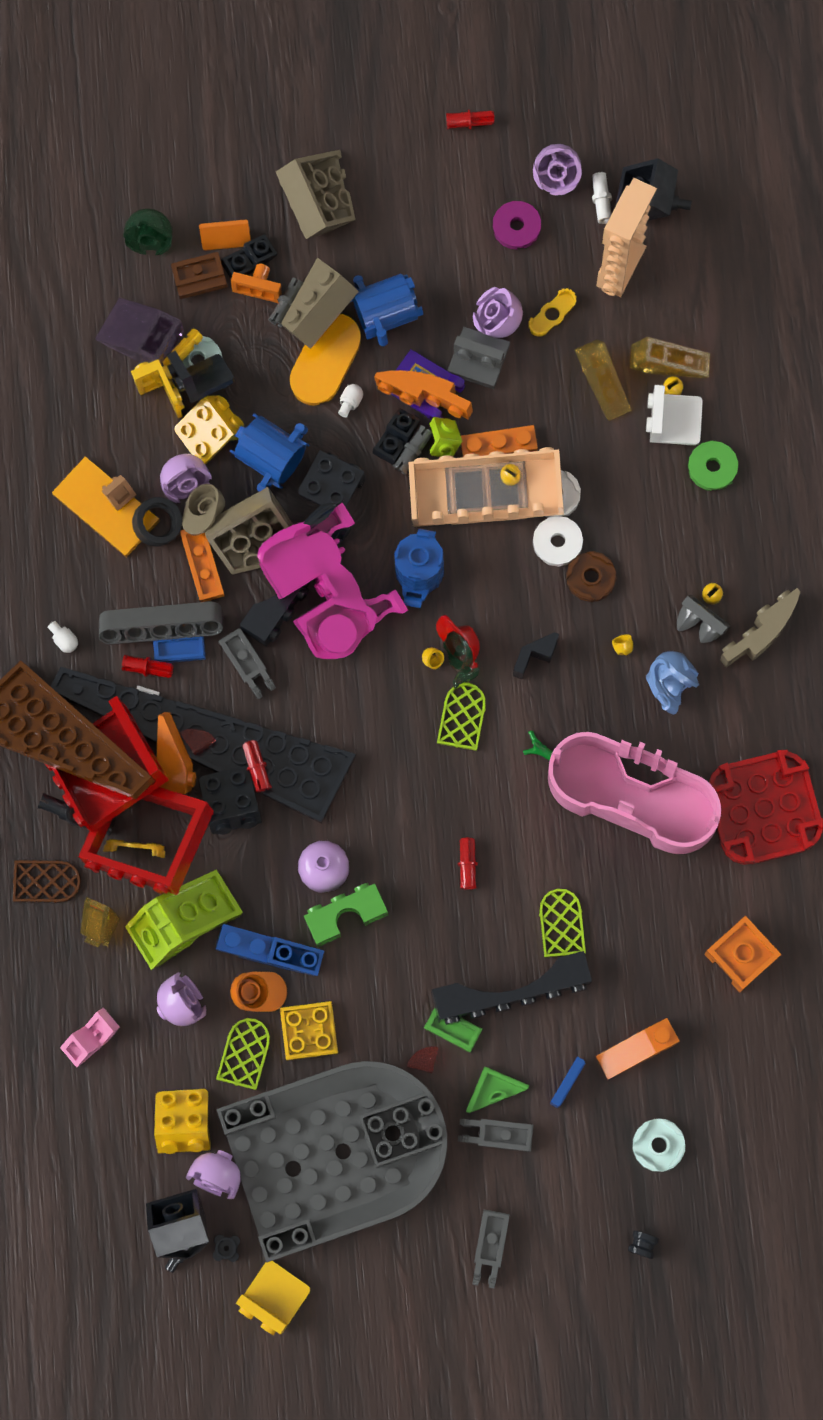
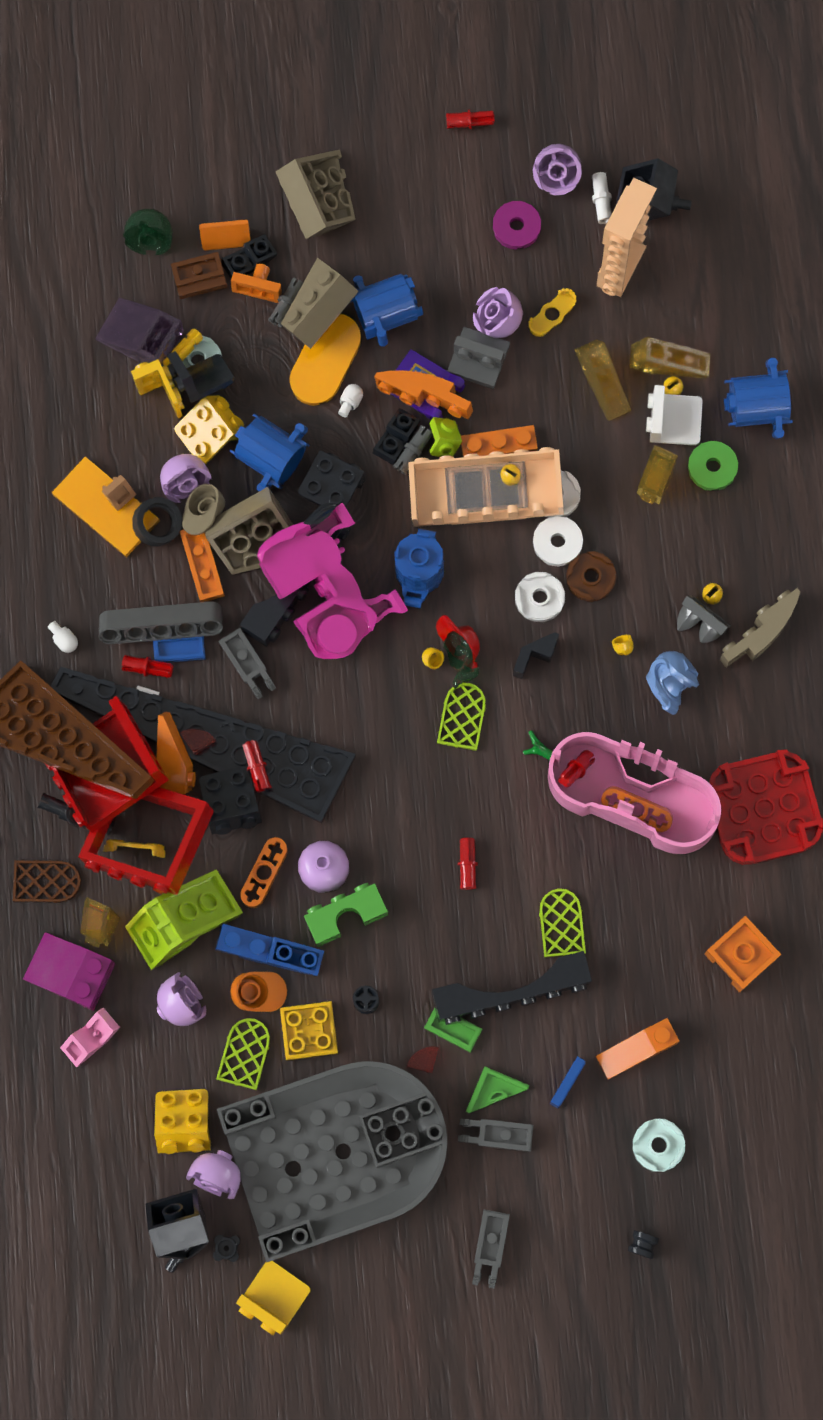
none -> magenta slope [23,932,115,1011]
none -> orange beam [241,837,288,908]
none -> black wheel [353,985,379,1015]
none -> white tile [515,572,565,622]
none -> red axle [558,750,595,787]
none -> orange beam [601,786,673,832]
none -> clear yellow slope [637,445,678,504]
none -> blue container [724,358,793,439]

